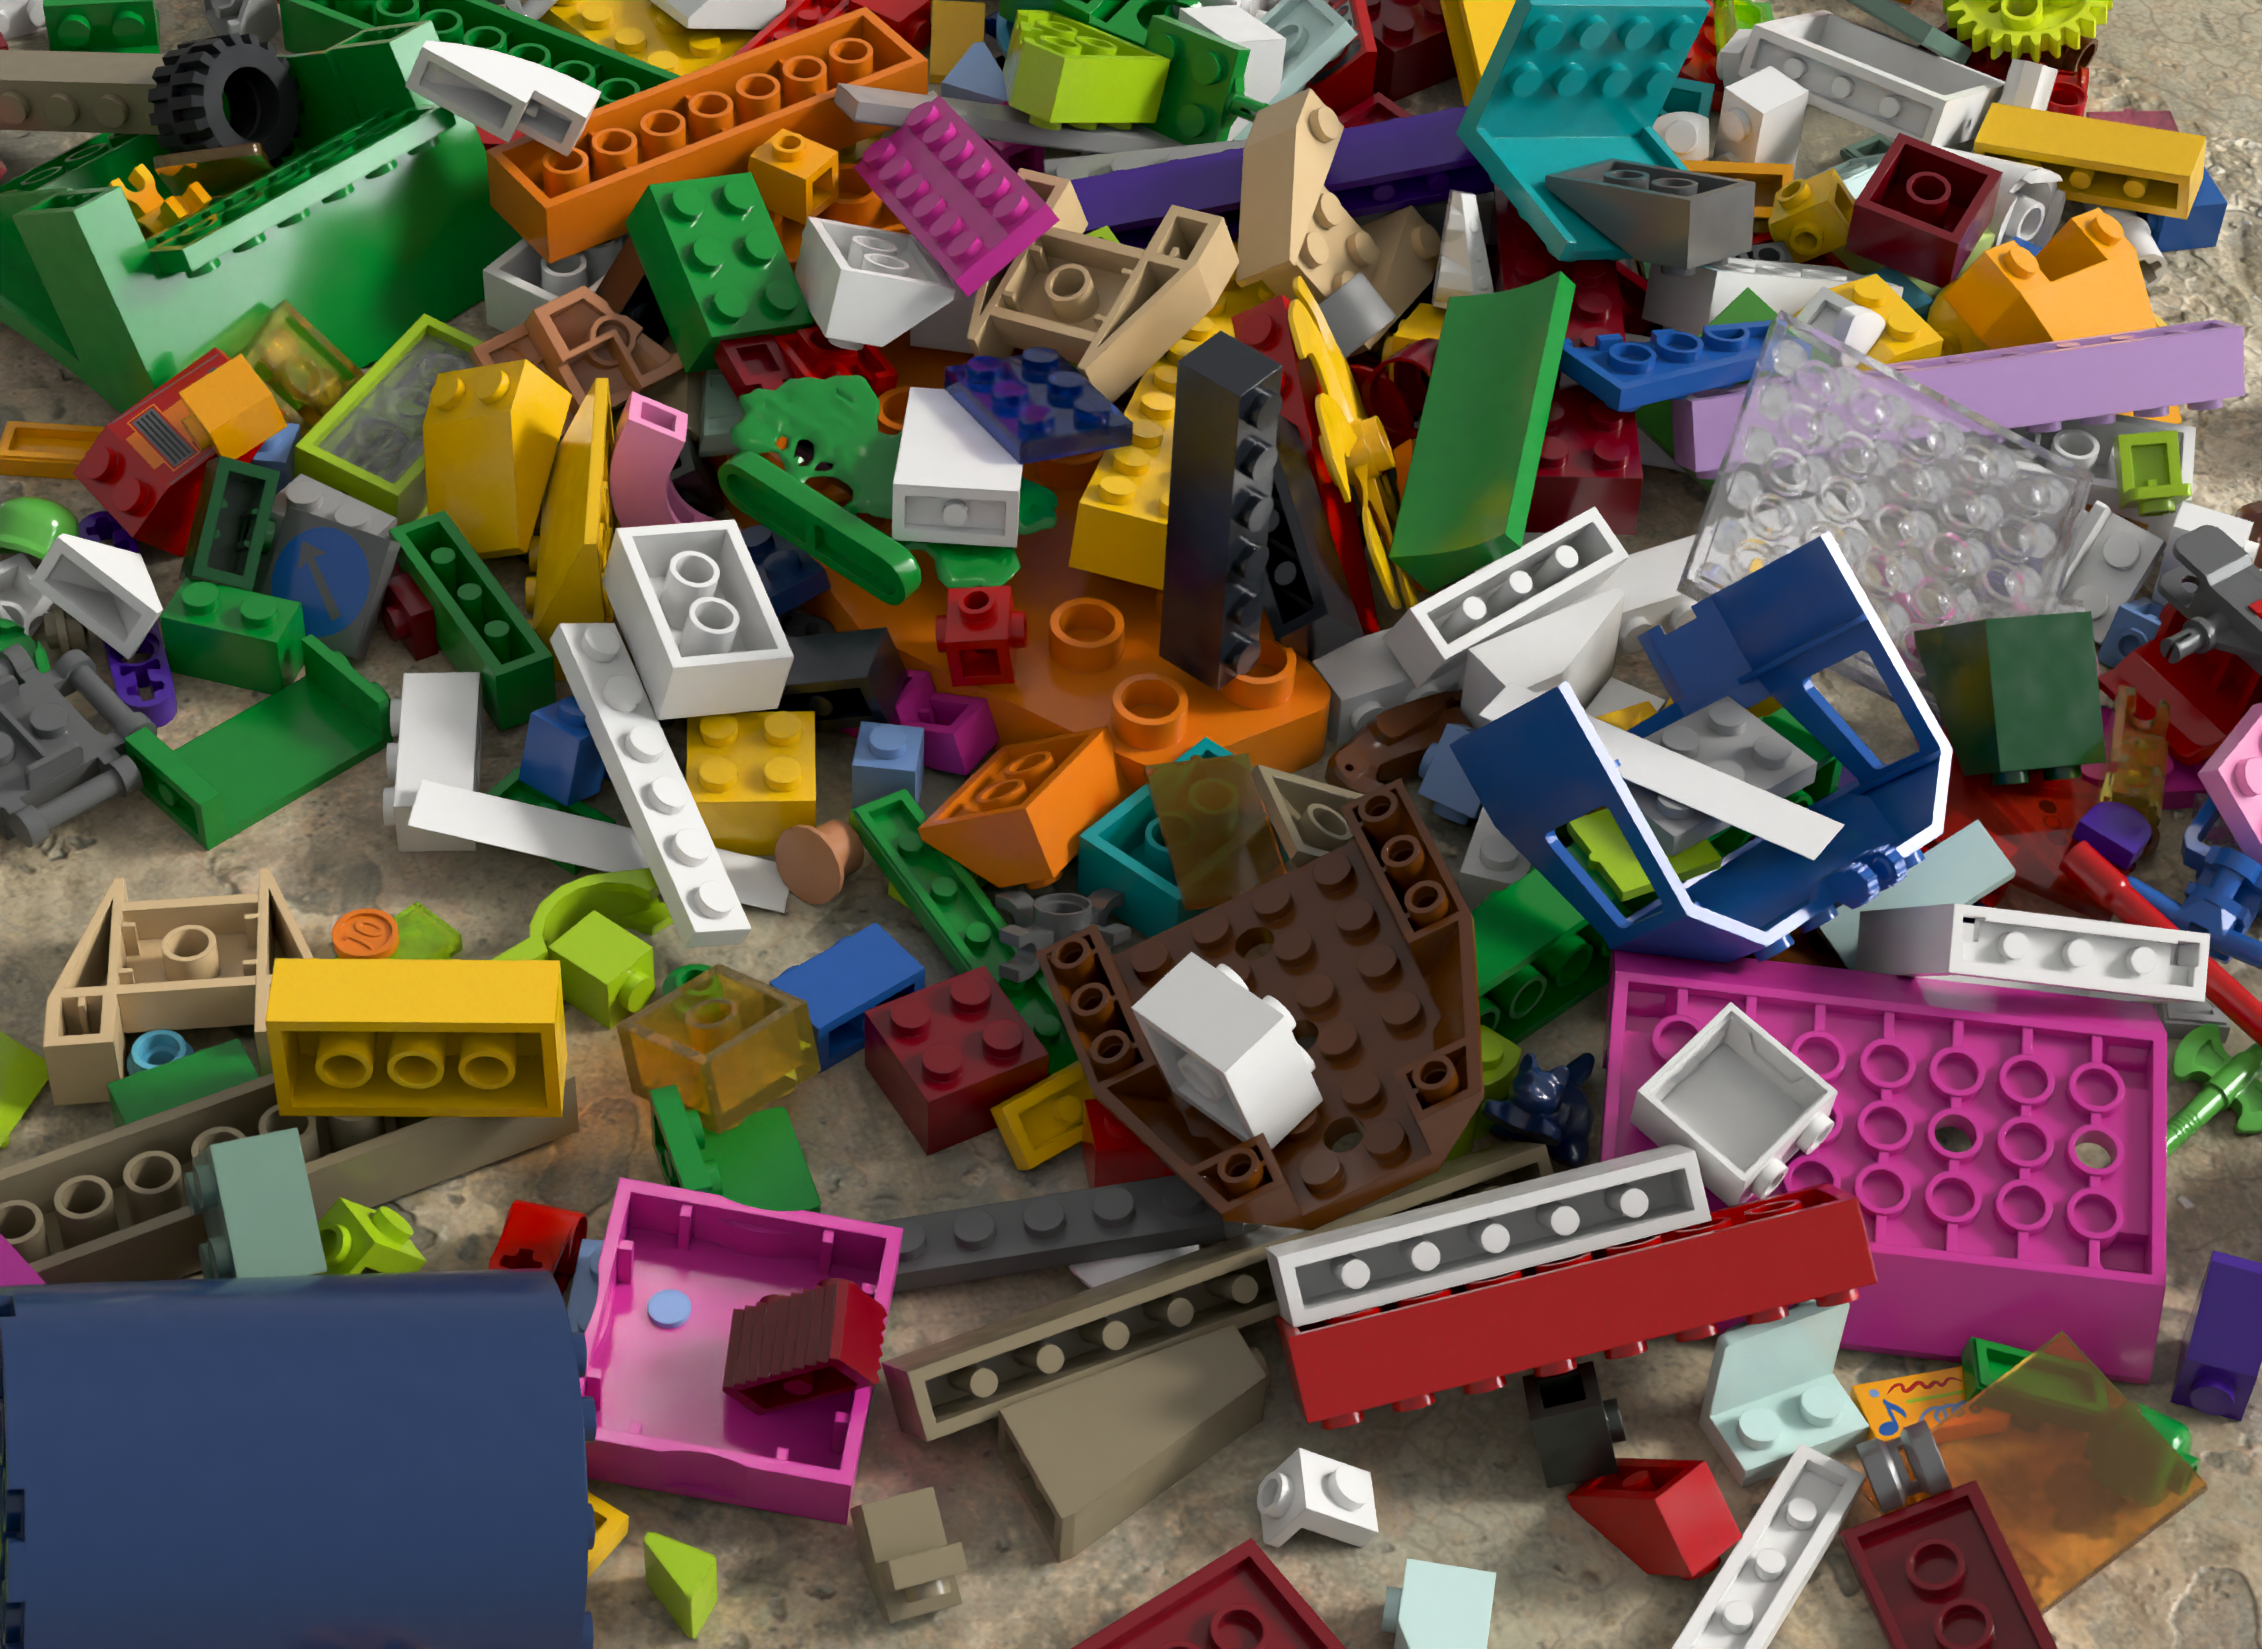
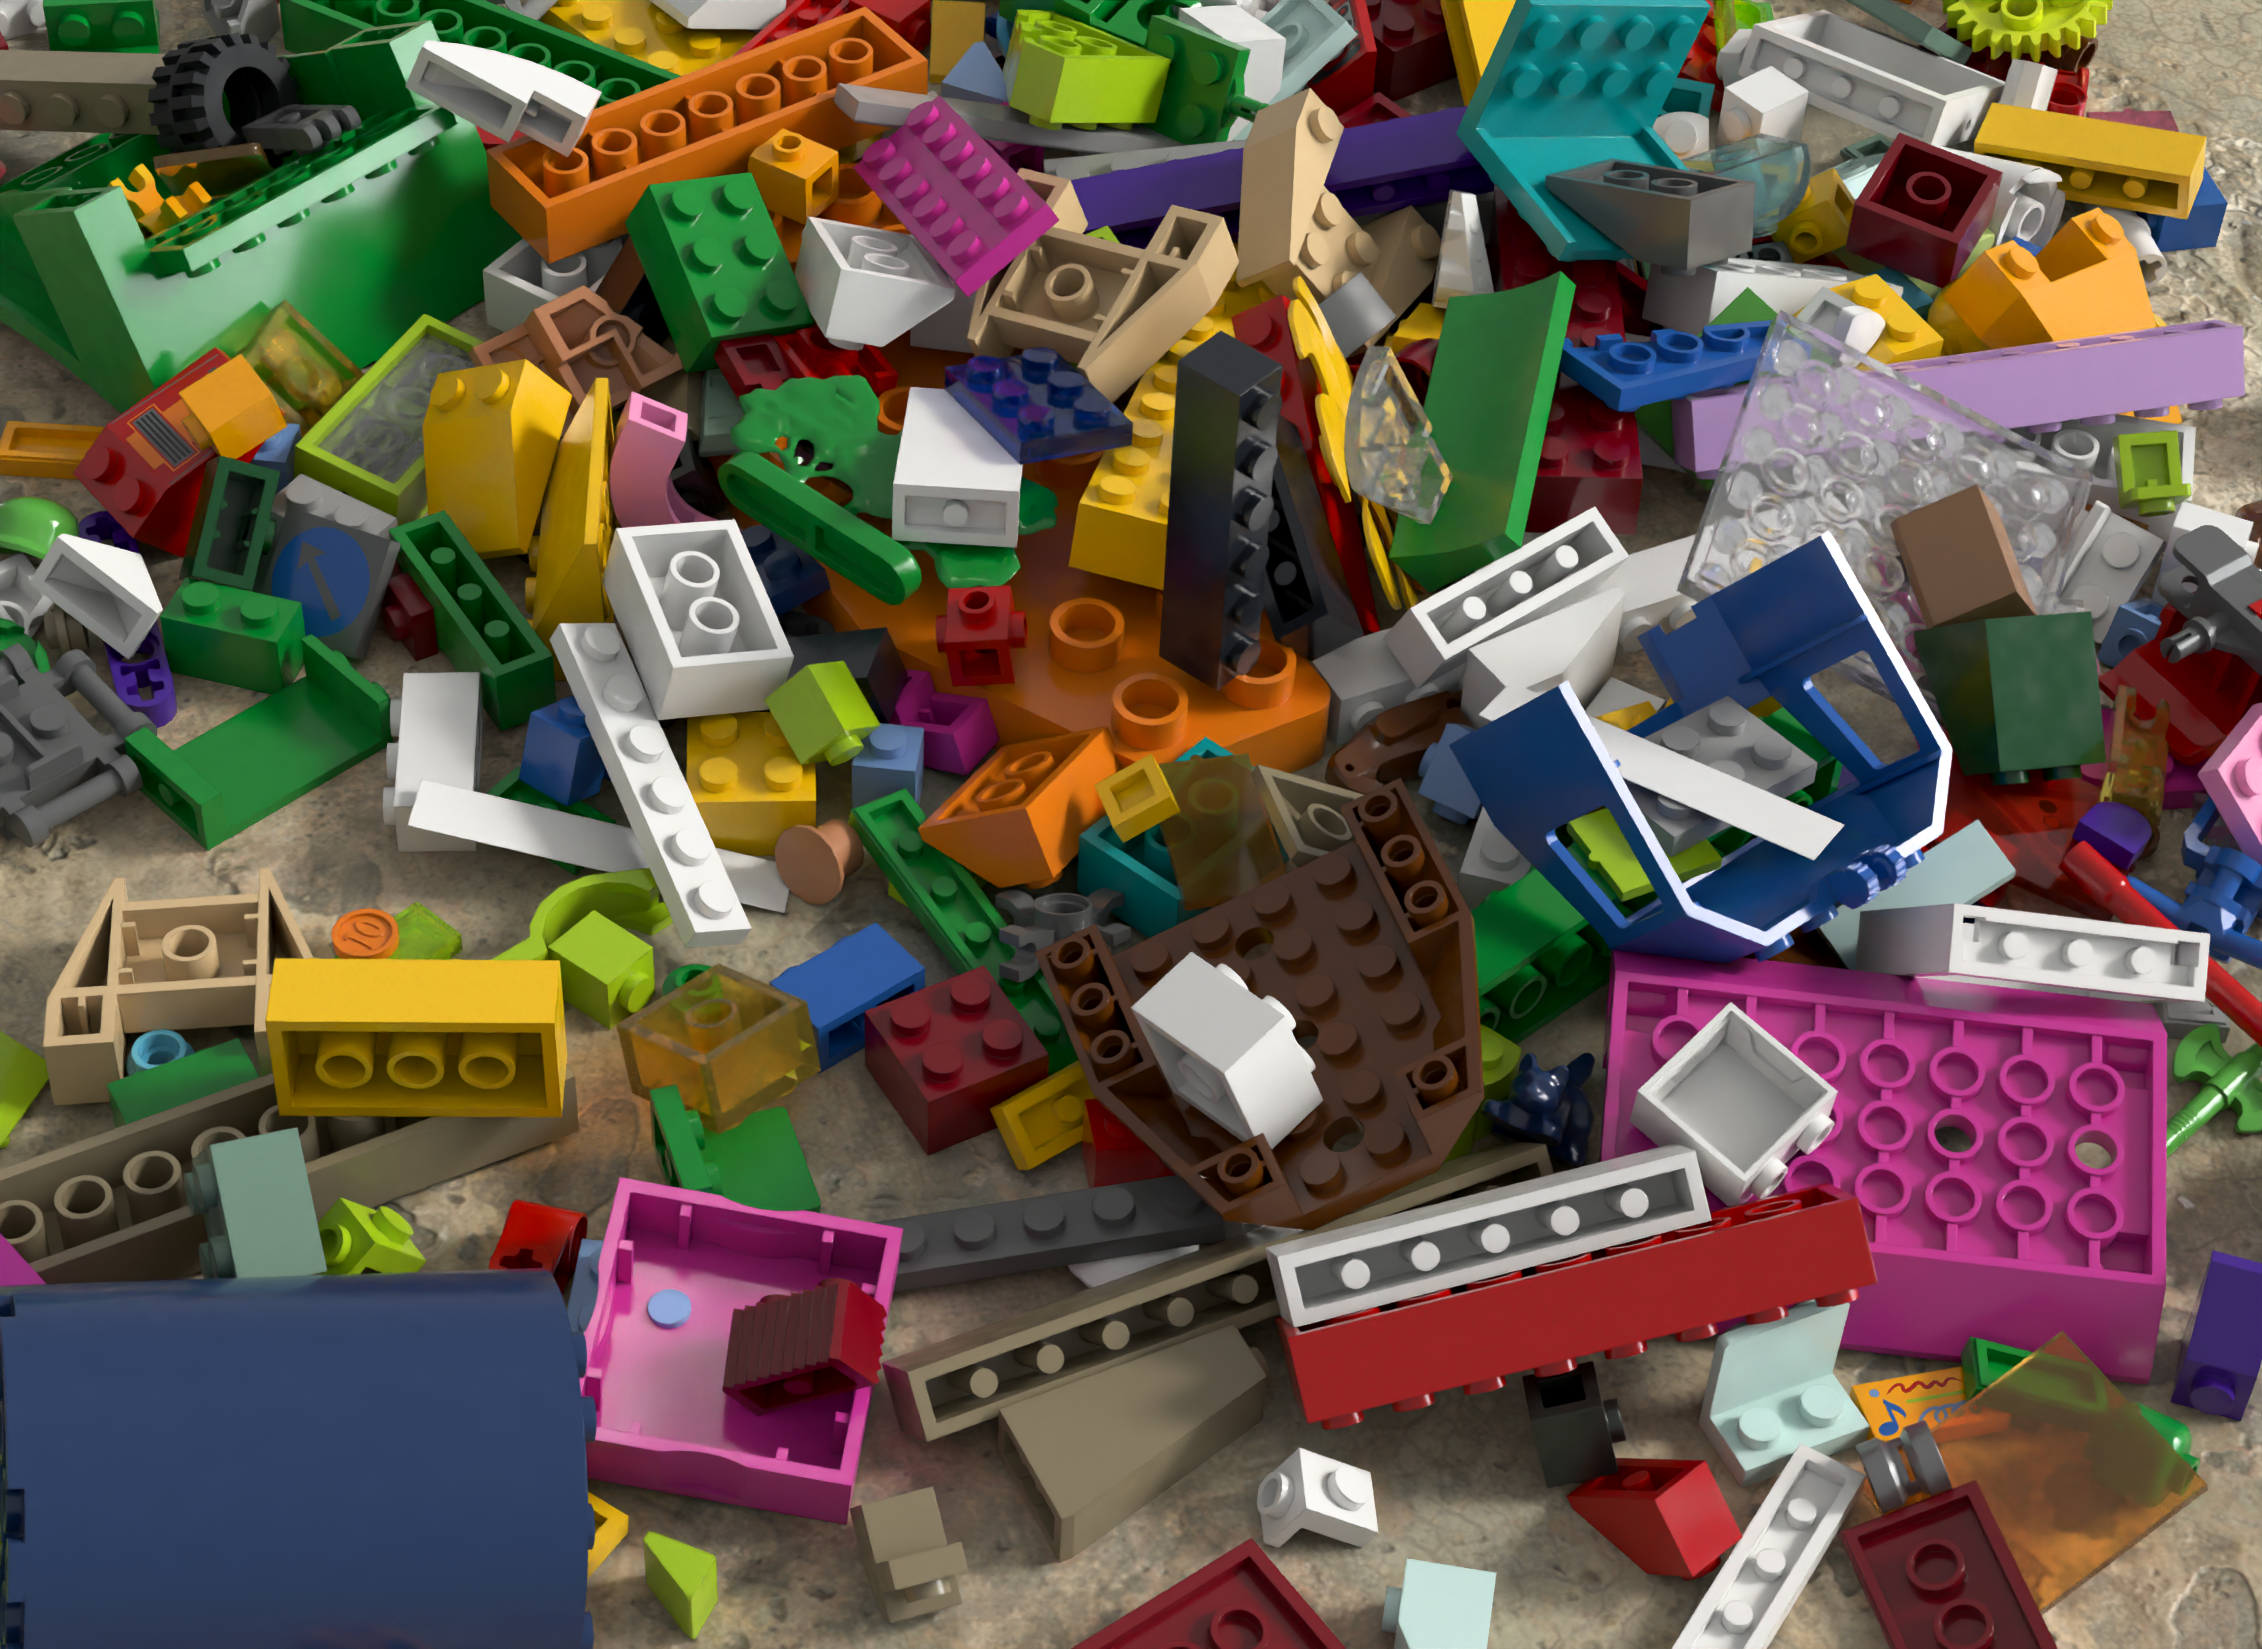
none -> dark grey hinge [241,104,361,156]
none -> lime brick [764,661,881,766]
none -> yellow plate [1094,754,1180,843]
none -> clear slope [1344,346,1453,524]
none -> clear light blue brick [1680,133,1811,238]
none -> medium nougat slope [1890,484,2037,629]

